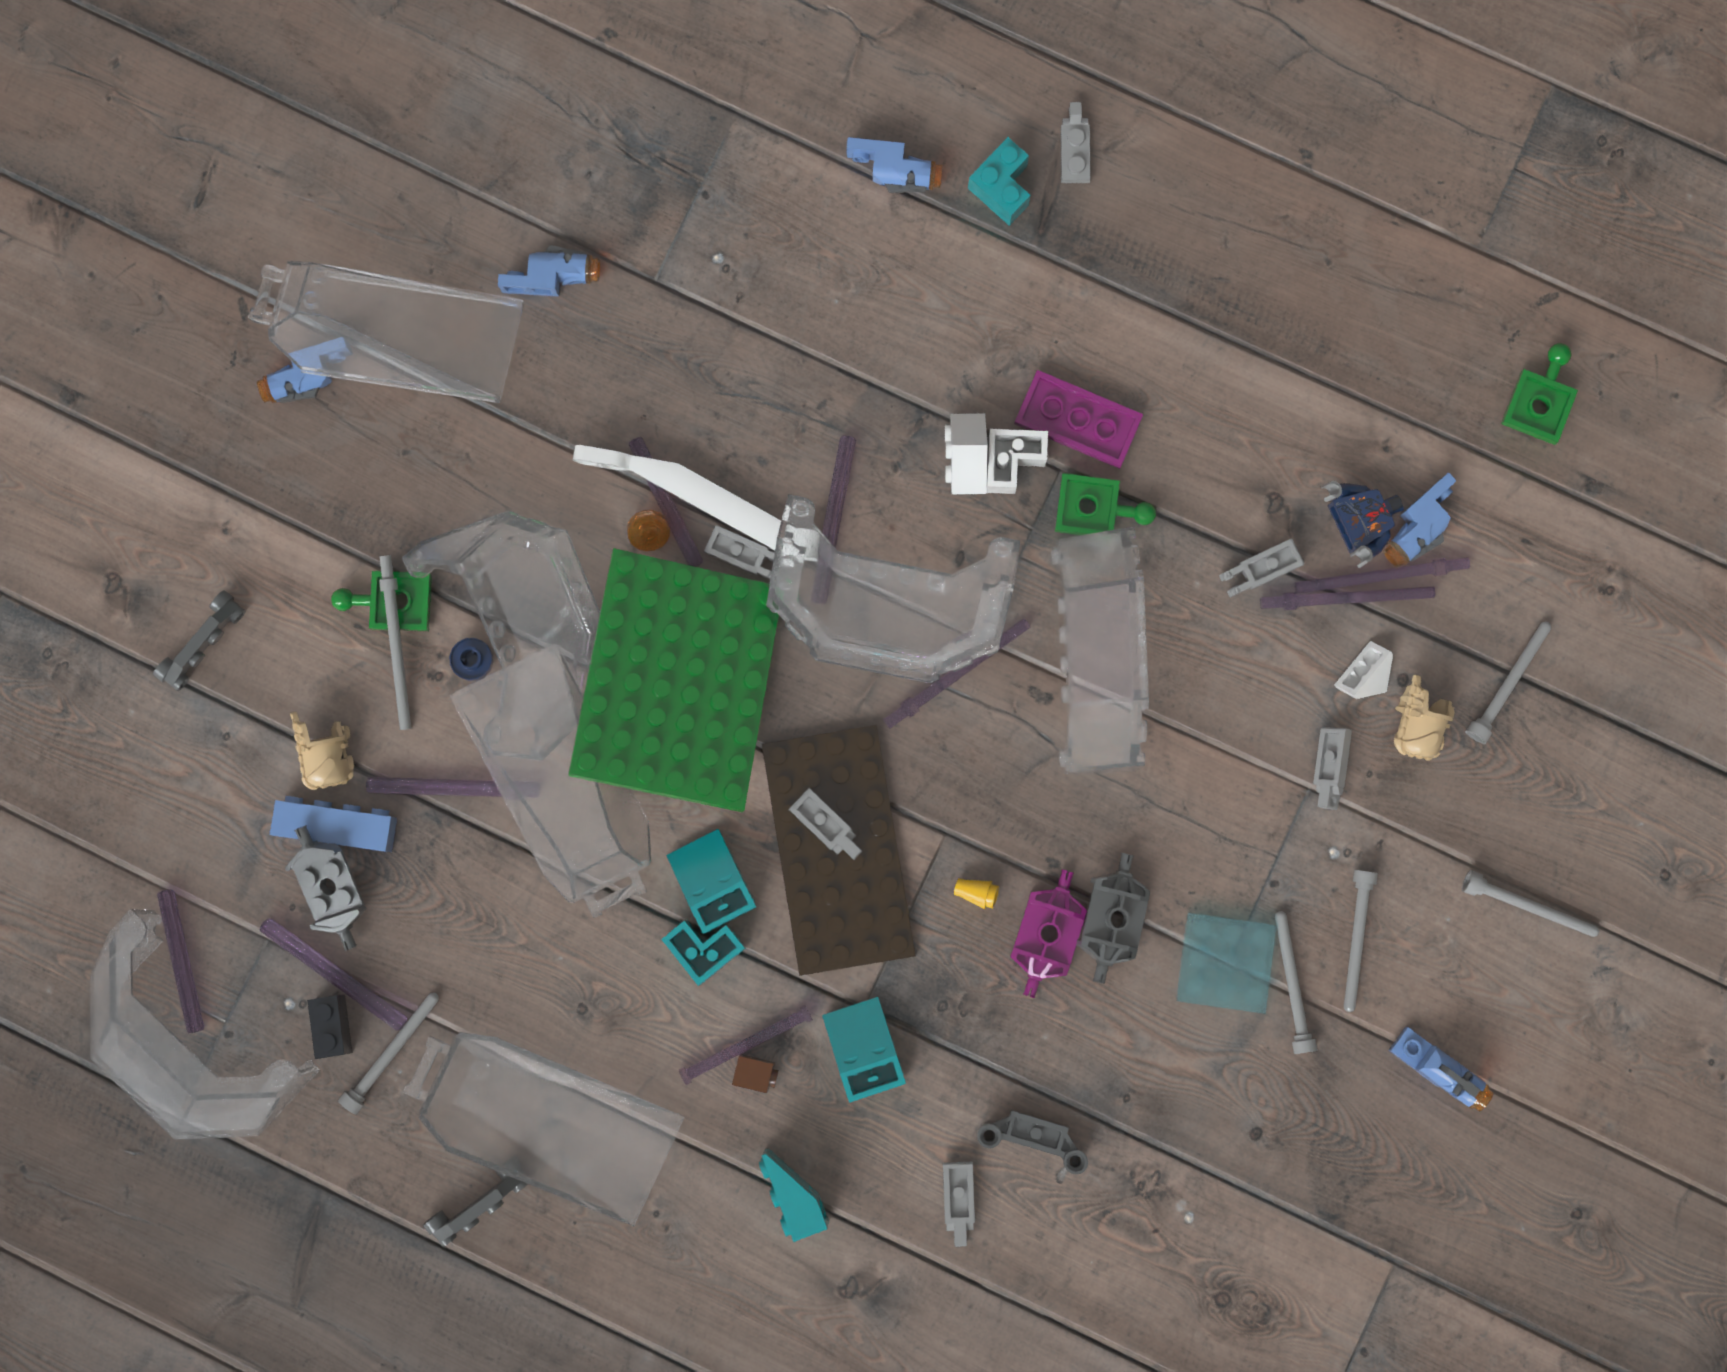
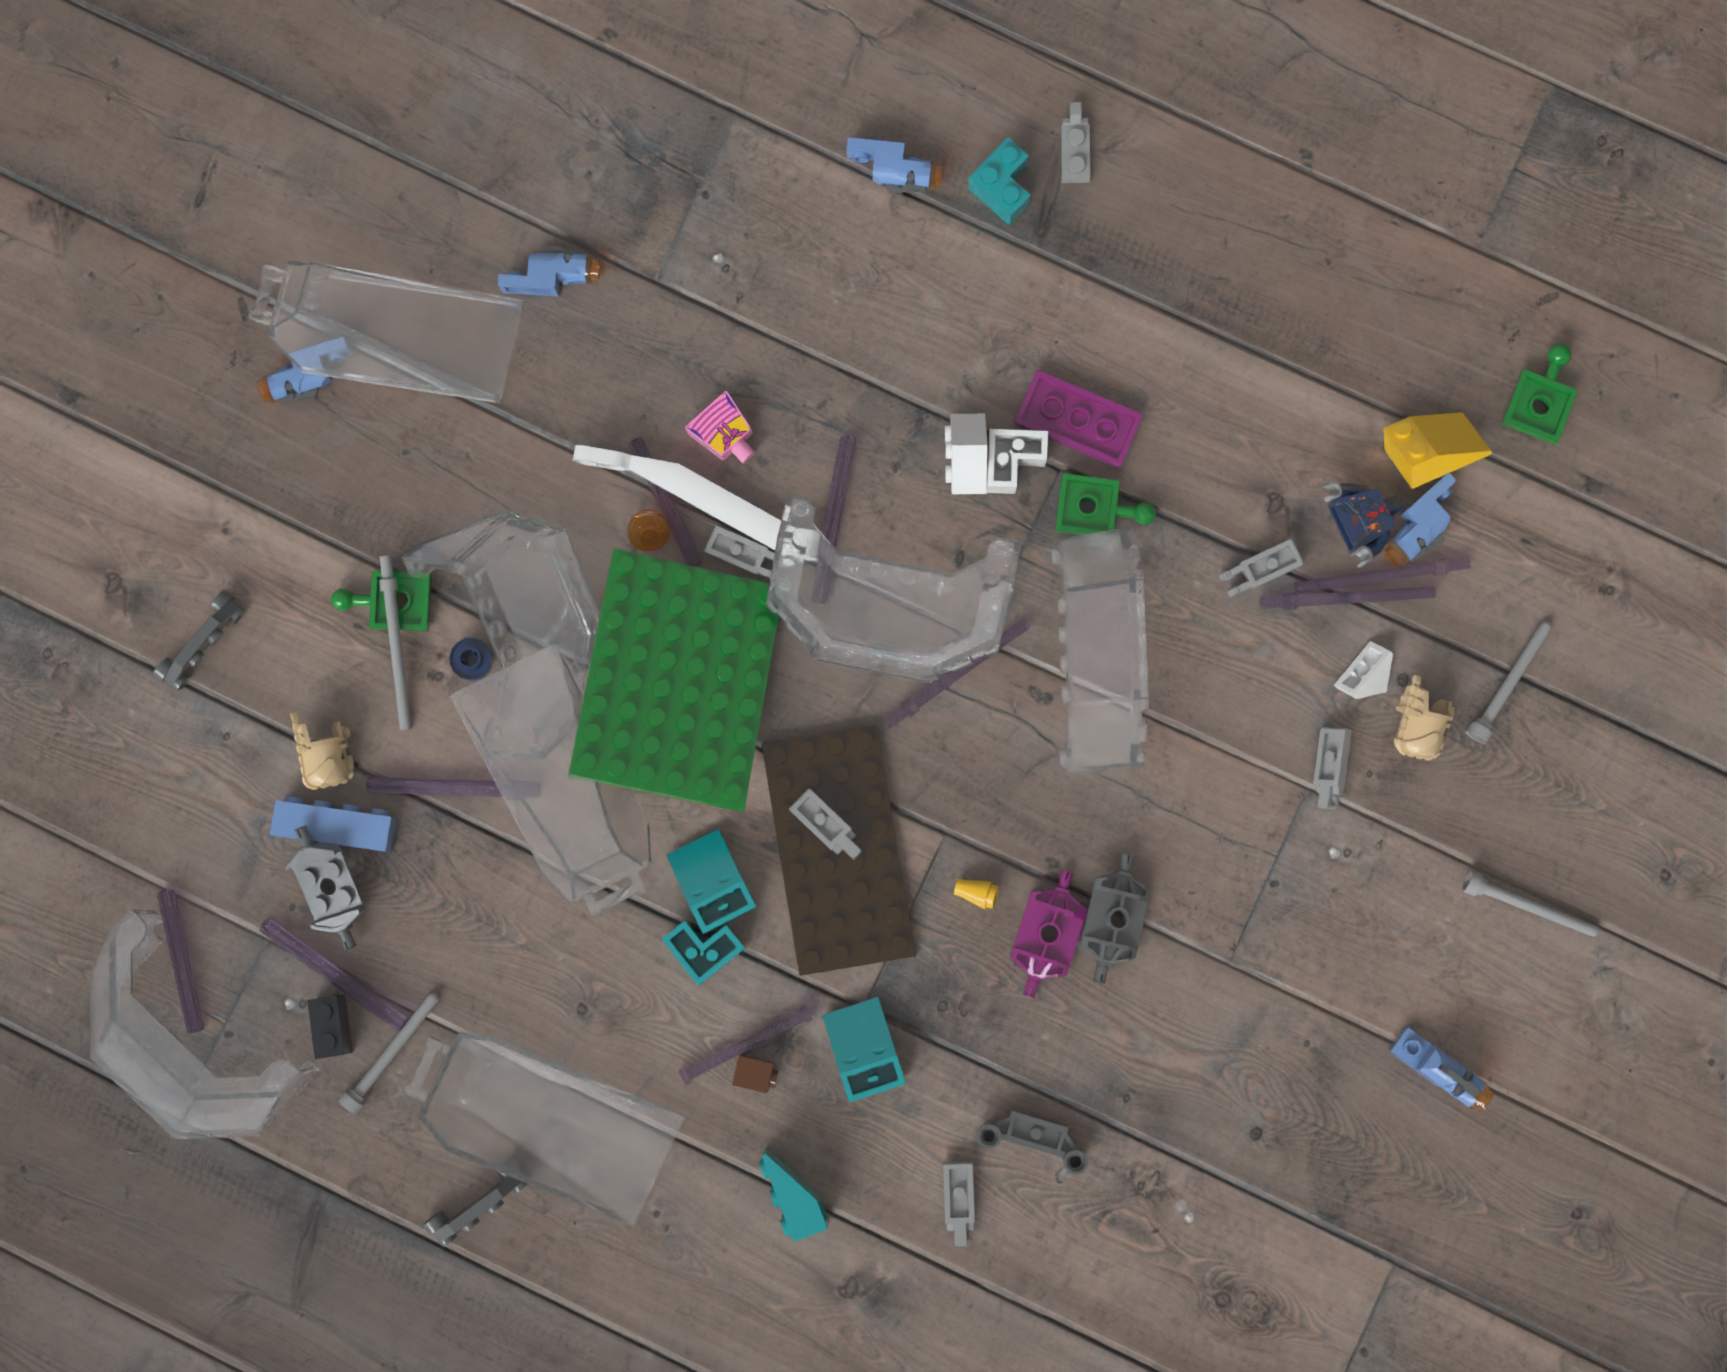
clear light blue plate [1176,913,1277,1014] -> none
light grey piece [1275,911,1318,1054] -> none
light grey piece [1344,870,1378,1012] -> none
none -> torso [685,391,755,464]
none -> yellow slope [1383,412,1492,489]

